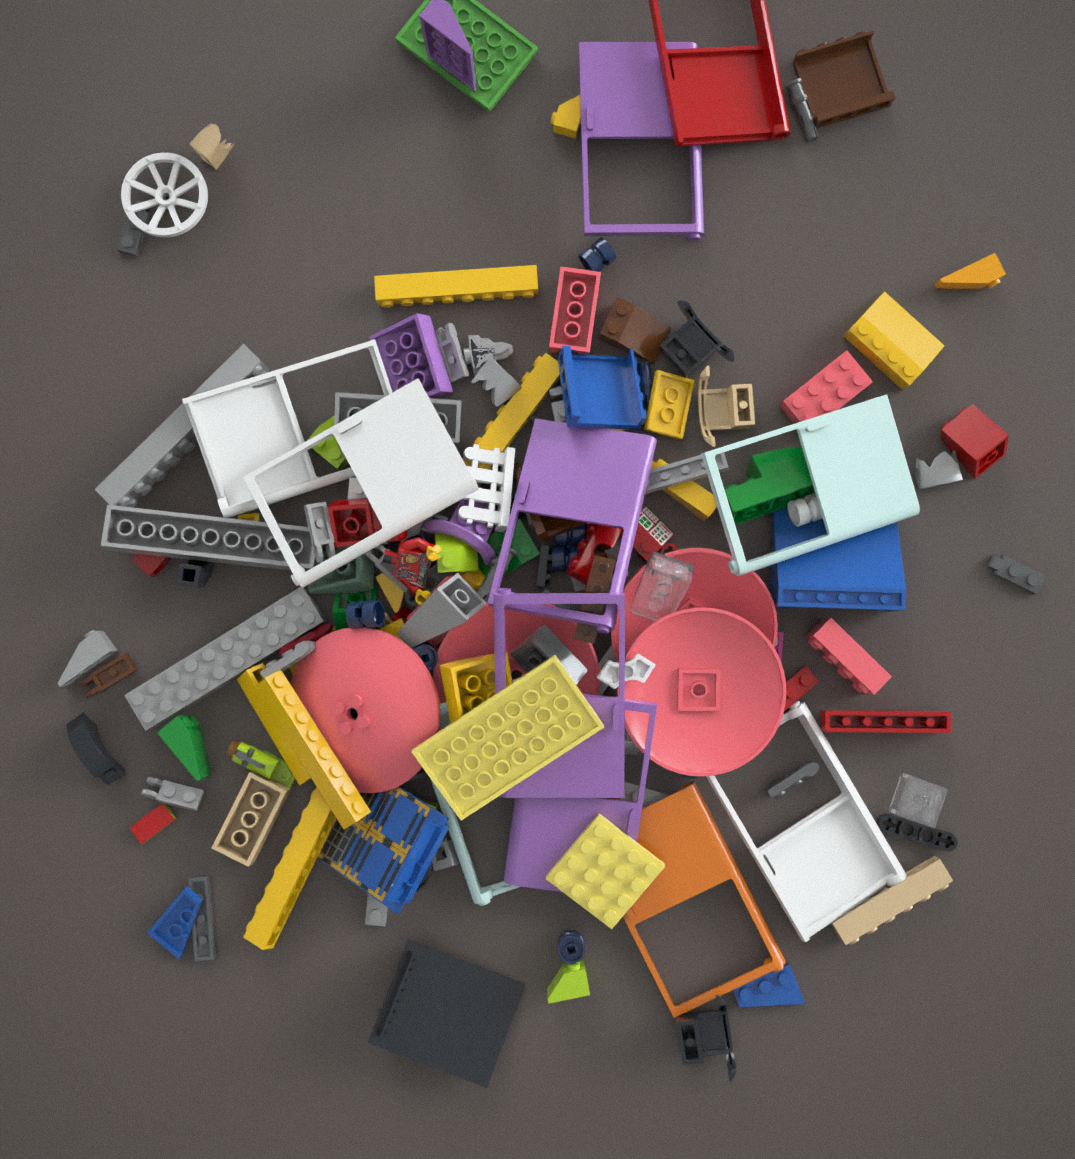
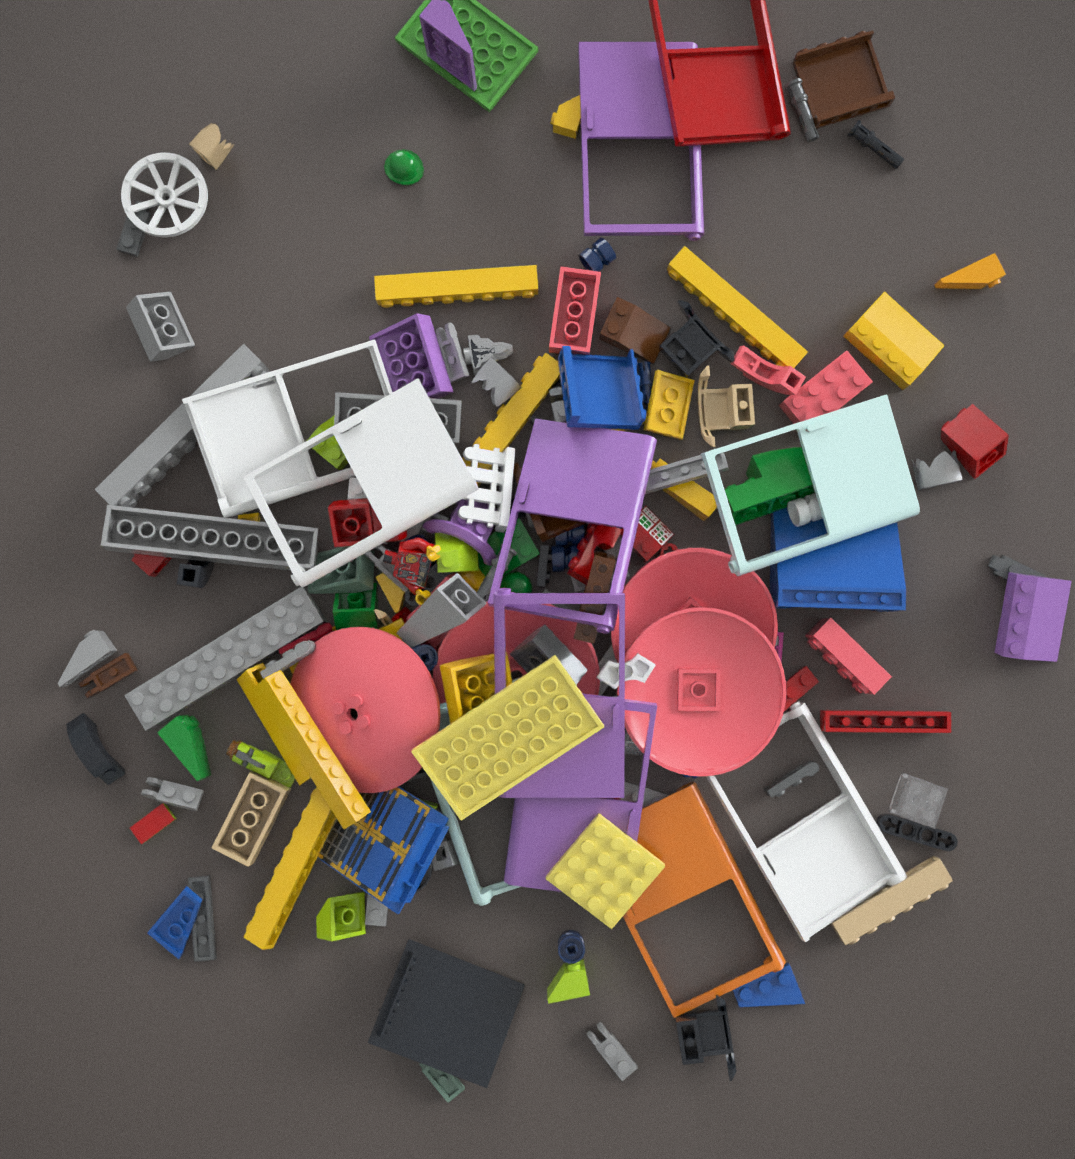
light grey hinge [304,502,336,563] -> none
dark blue wheel [346,600,385,629] -> none
clear slope [629,552,693,621] -> none
none -> light grey slope [126,292,195,362]
none -> lime slope [316,892,366,942]
none -> green hat [384,149,424,185]
none -> sand green hinge [420,1063,465,1103]
none -> green hair [500,572,533,593]
none -> light grey hinge [587,1022,638,1081]
none -> yellow brick [667,246,808,368]
none -> coral arch [730,345,806,395]
none -> black pin [848,120,904,169]
none -> medium lavender slope [994,572,1072,662]

